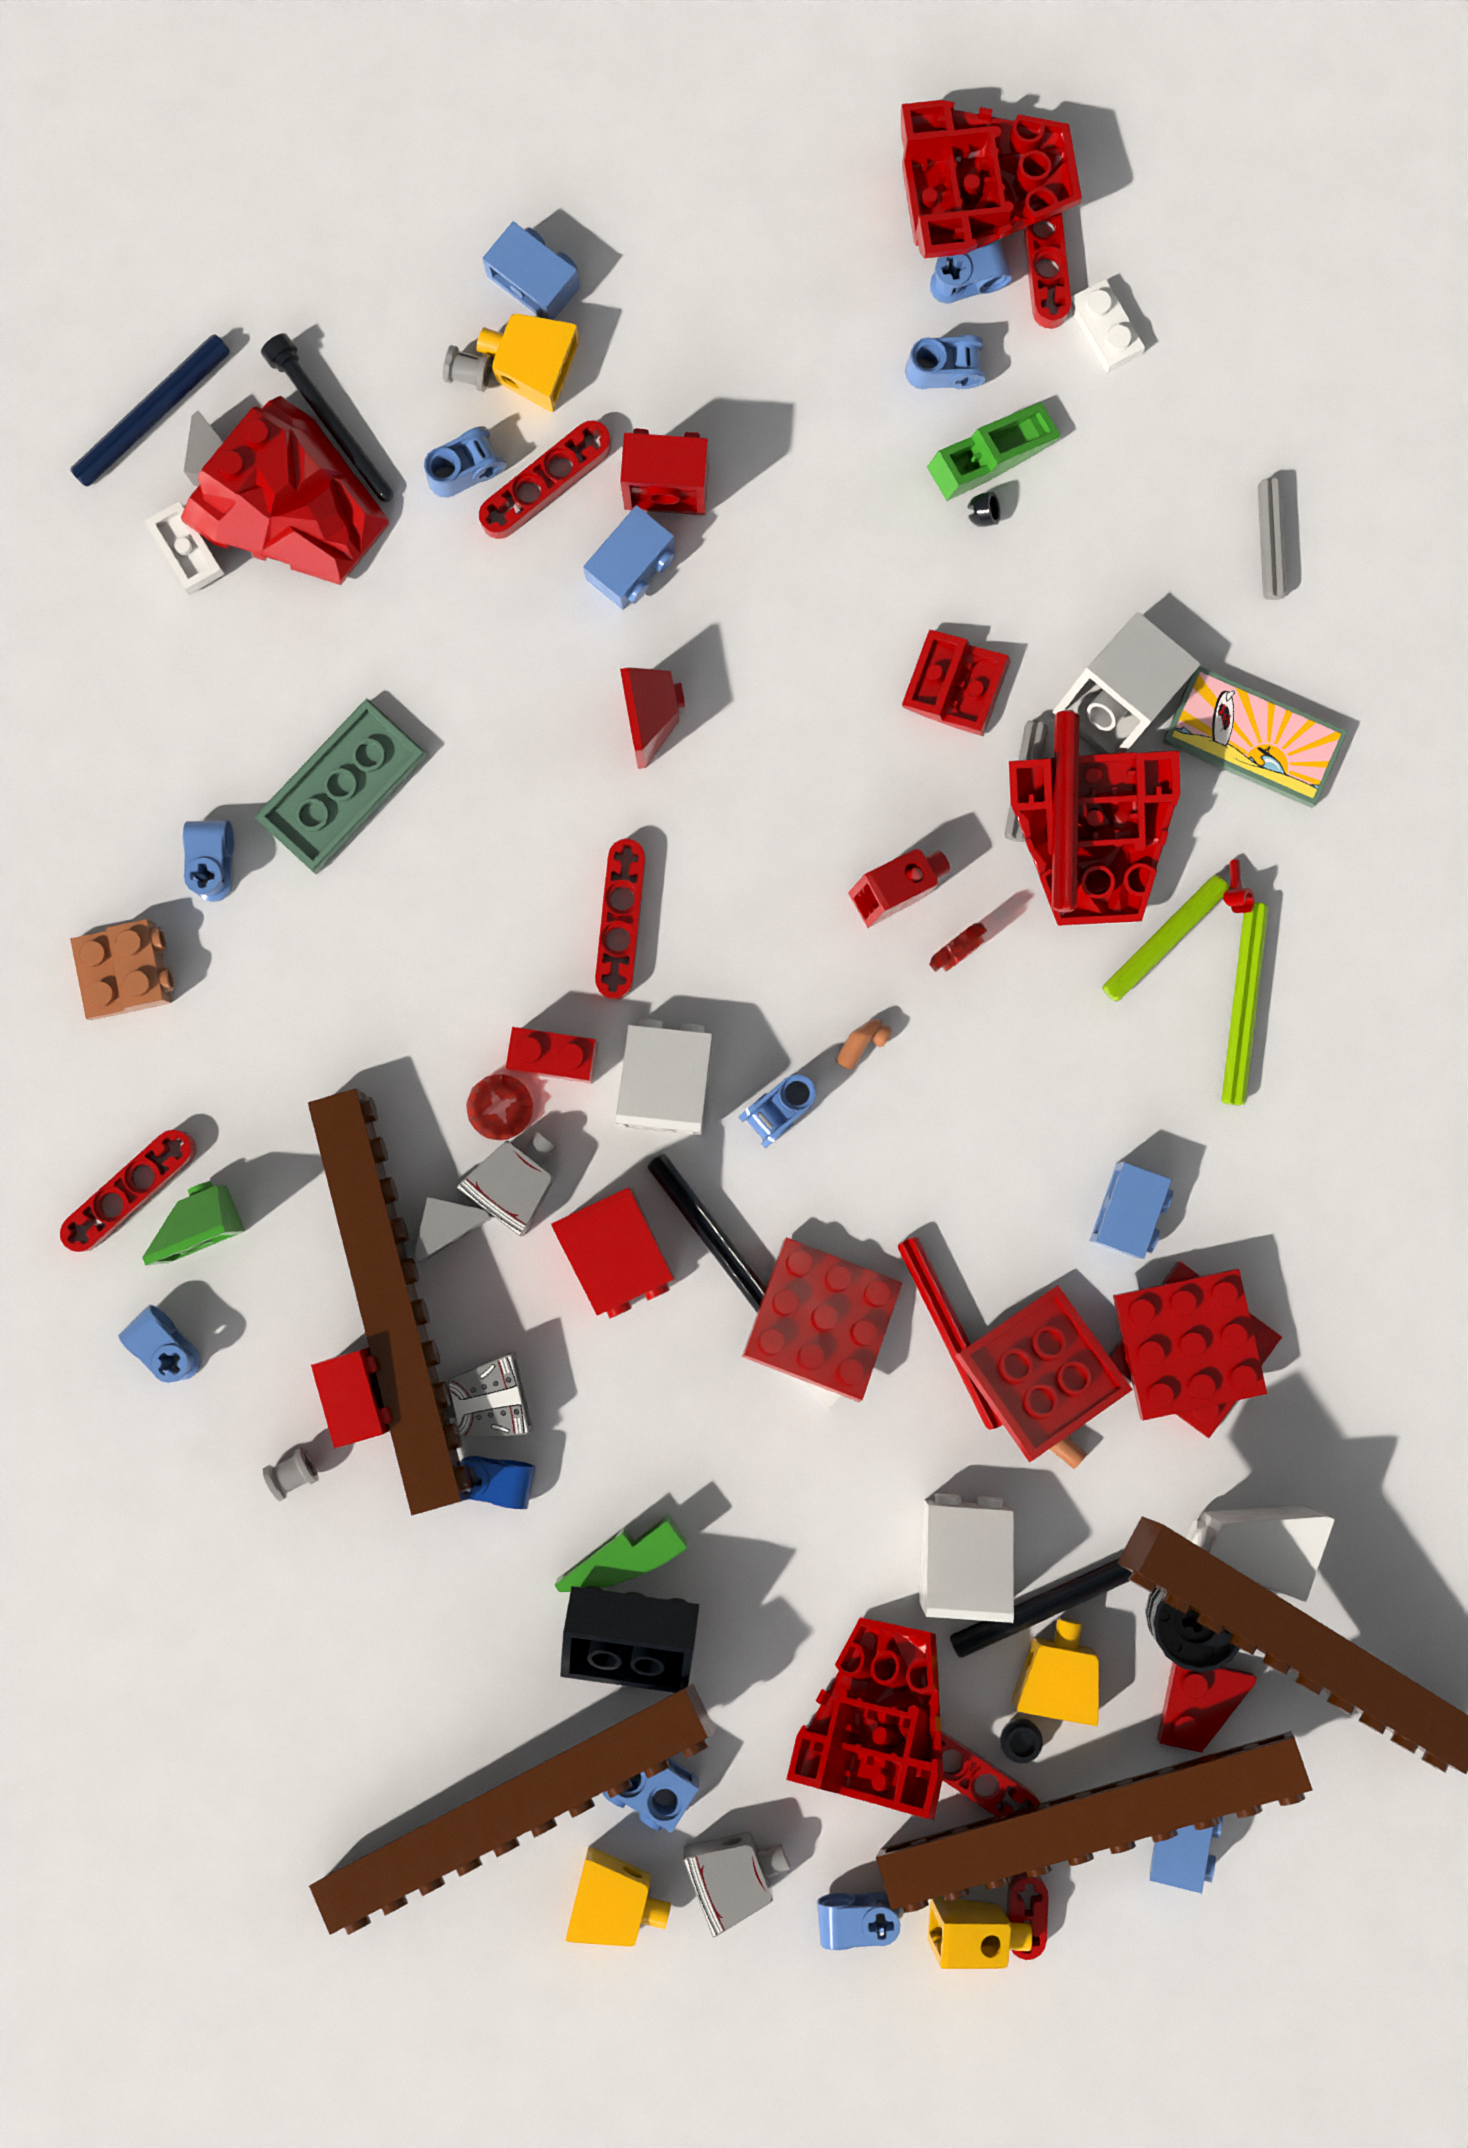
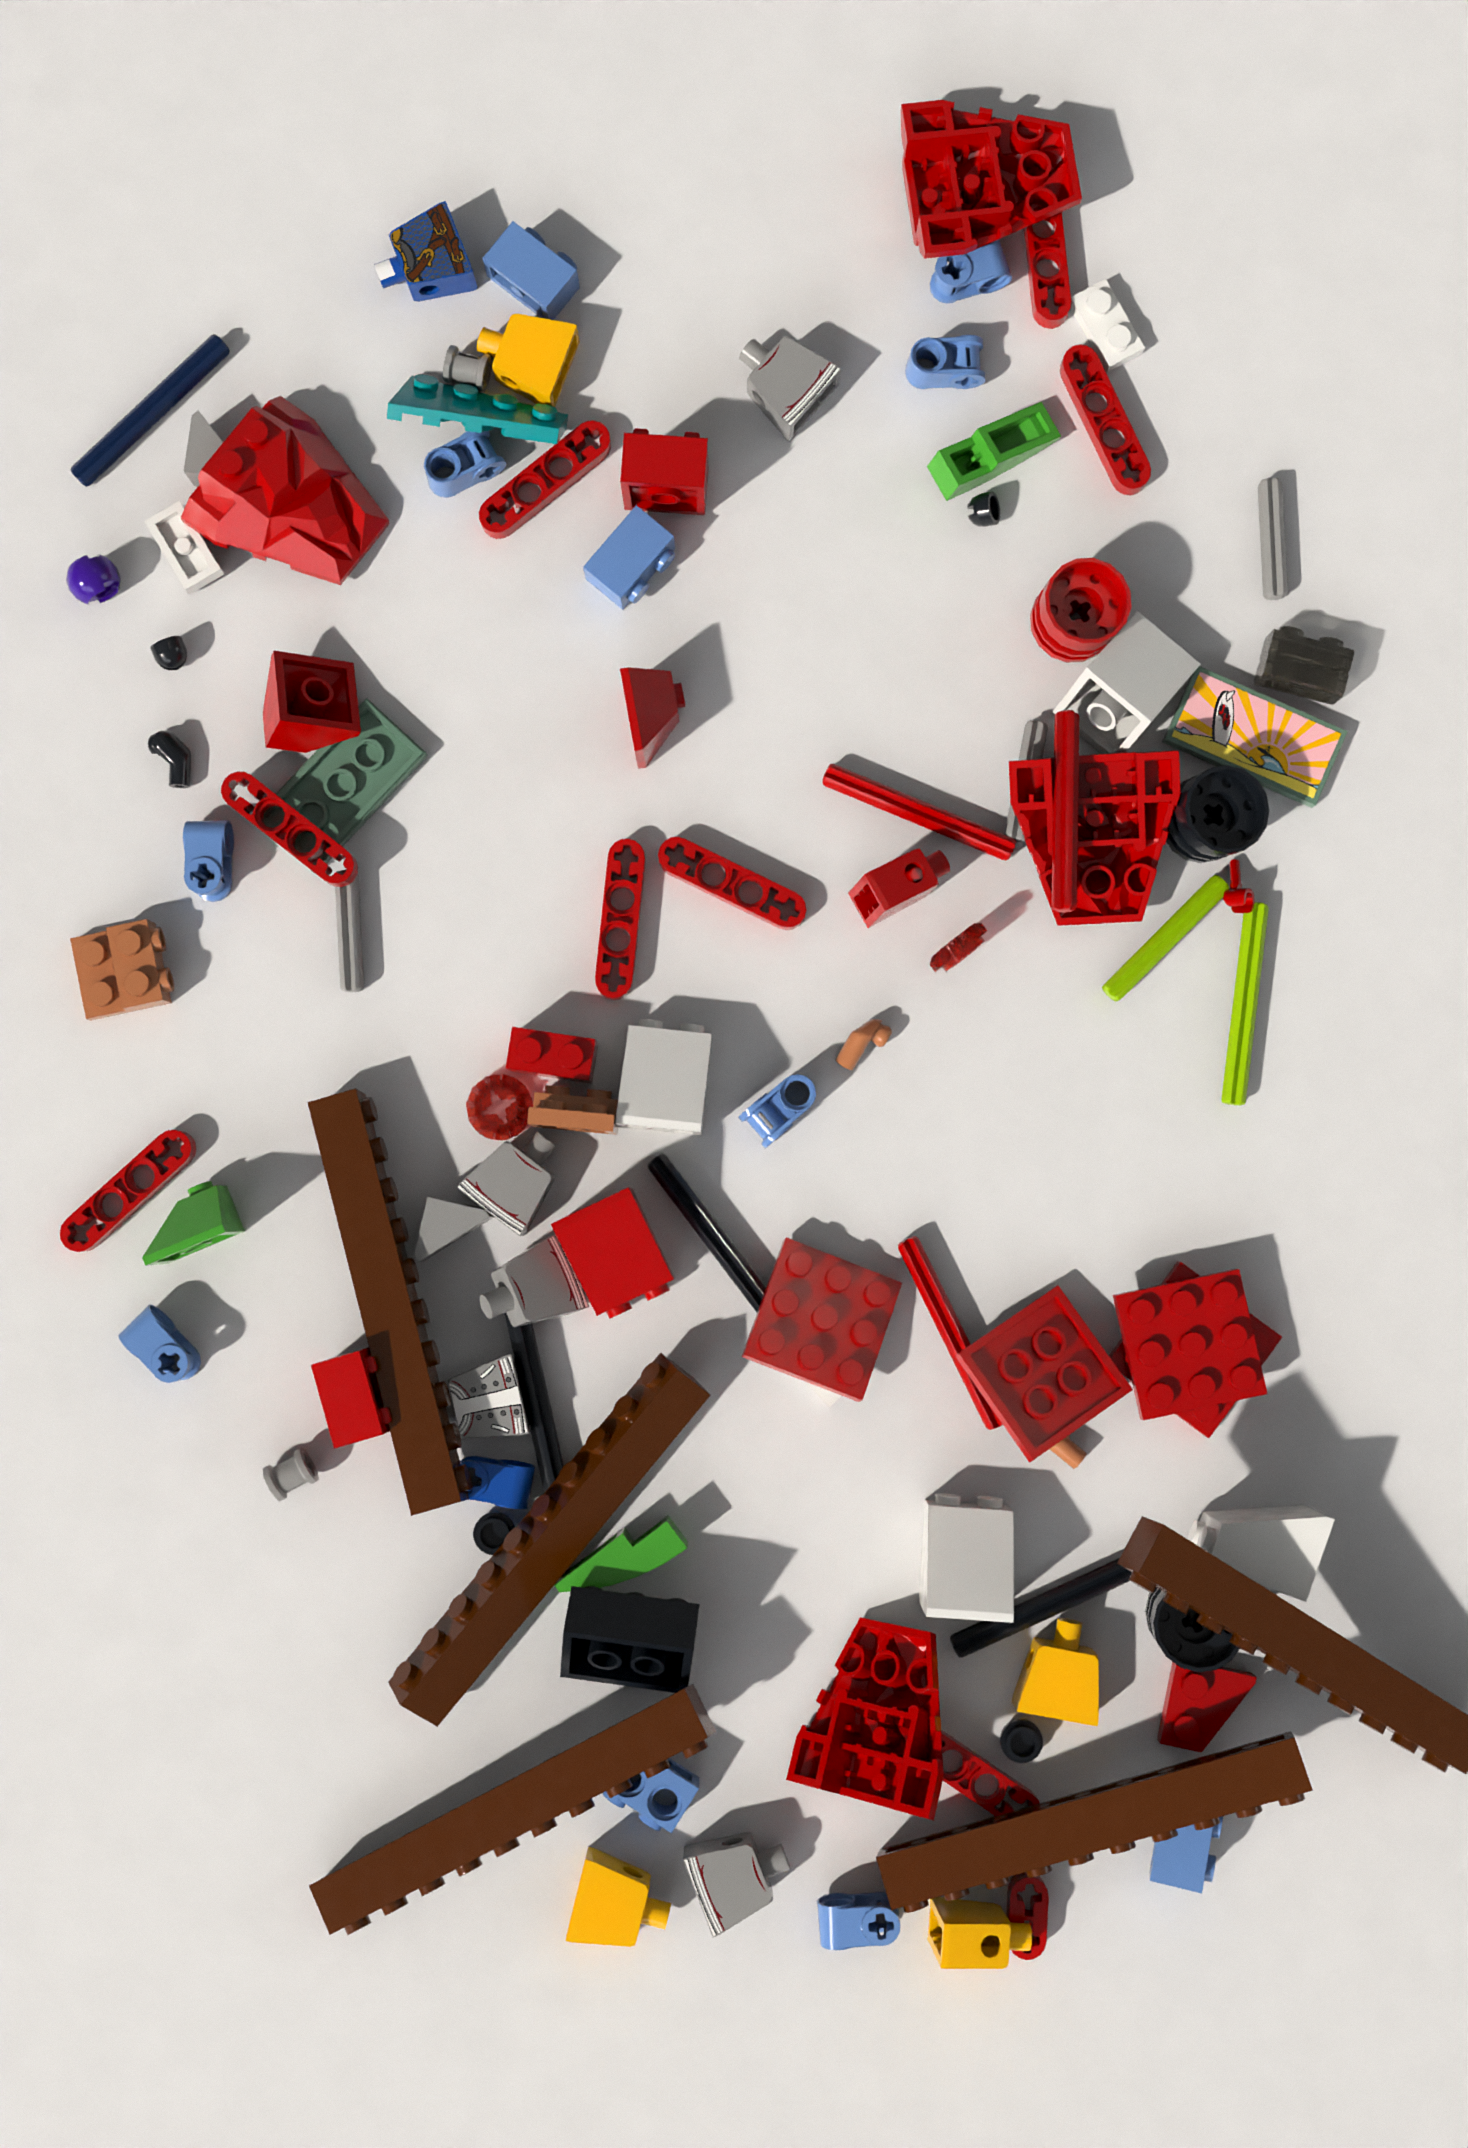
black piece [261,333,393,502] -> none
red slope [902,629,1011,736] -> none
medium blue brick [1089,1162,1173,1259] -> none
none -> dark purple piece [66,554,121,605]
none -> black arm [147,731,191,788]
none -> black hinge [150,636,187,671]
none -> red beam [221,771,358,887]
none -> red slope [263,650,361,753]
none -> light grey axle [335,870,364,992]
none -> torso [374,201,478,302]
none -> teal wing [387,374,568,444]
none -> reddish brown brick [388,1353,710,1727]
none -> black plate [473,1512,515,1555]
none -> light grey torso [479,1234,589,1327]
none -> black axle [505,1313,564,1491]
none -> nougat plate [527,1085,618,1135]
none -> red beam [658,837,806,930]
none -> light grey torso [739,337,841,442]
none -> red axle [822,764,1016,861]
none -> red wheel [1030,558,1132,663]
none -> red beam [1059,344,1151,496]
none -> black wheel [1166,765,1270,863]
none -> clear smoke brick [1254,626,1355,705]

